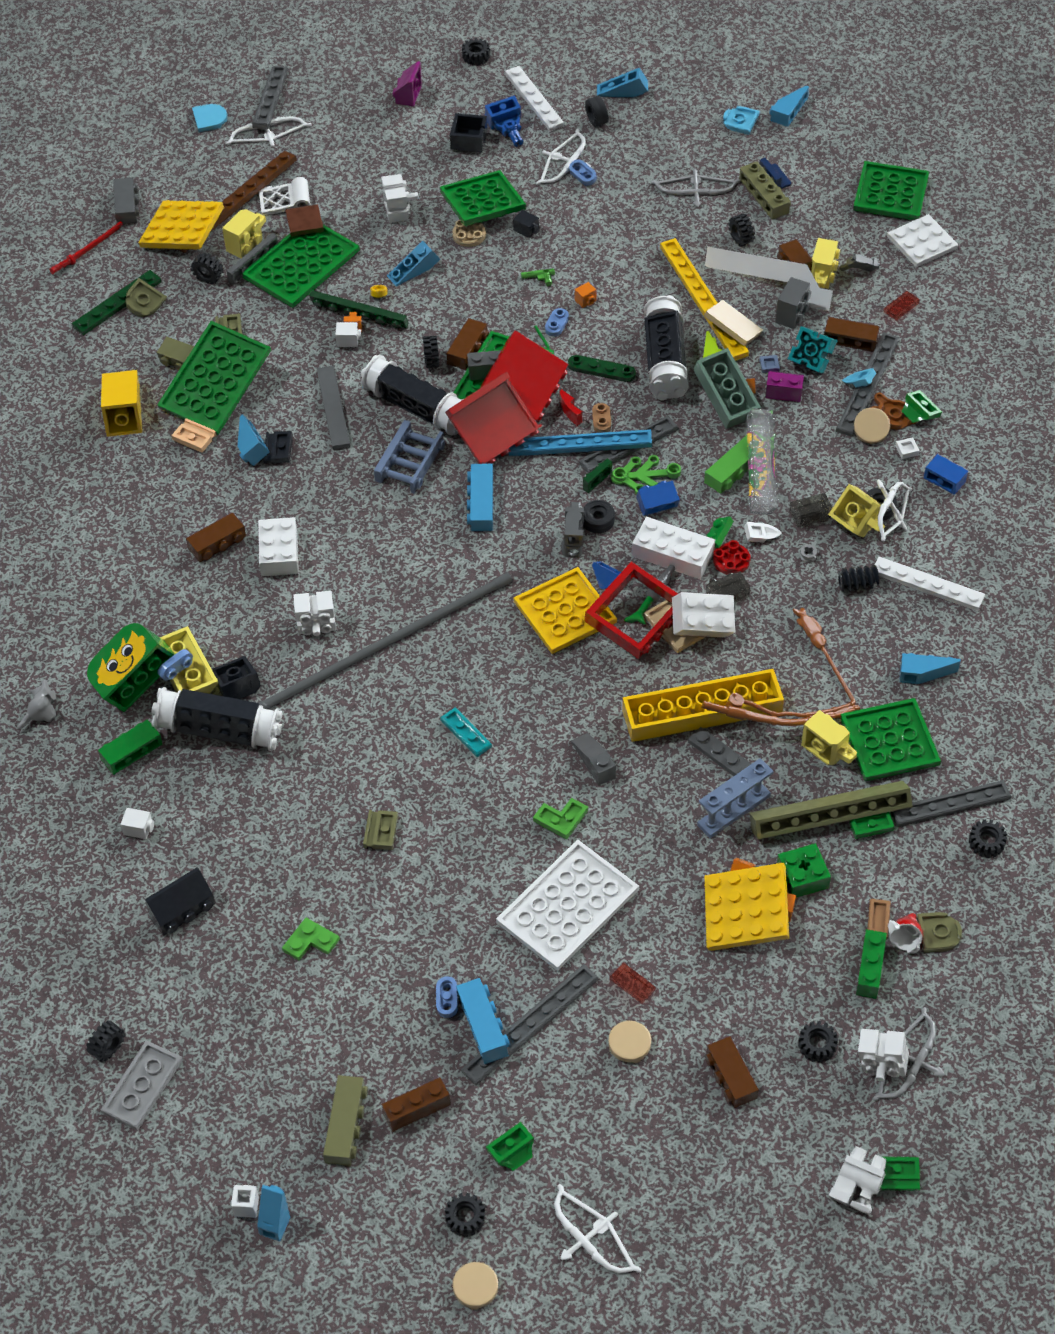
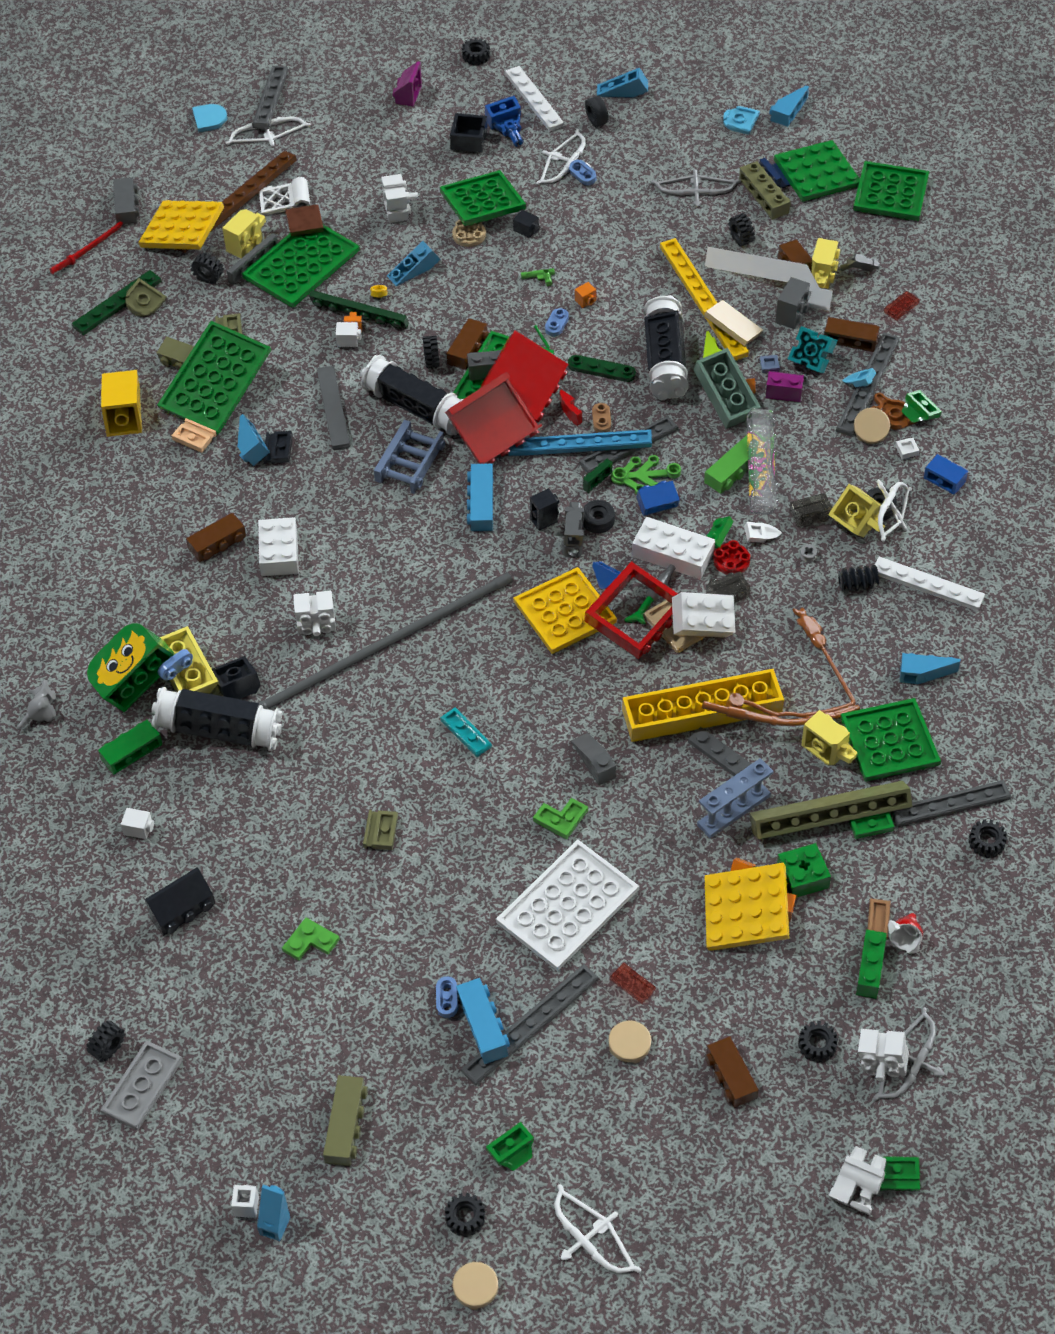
reddish brown brick [381,1077,451,1132] -> none
white plate [887,214,958,267] -> none
olive tile [917,912,962,953] -> none
none -> black brick [530,488,559,531]
none -> green plate [774,140,860,202]

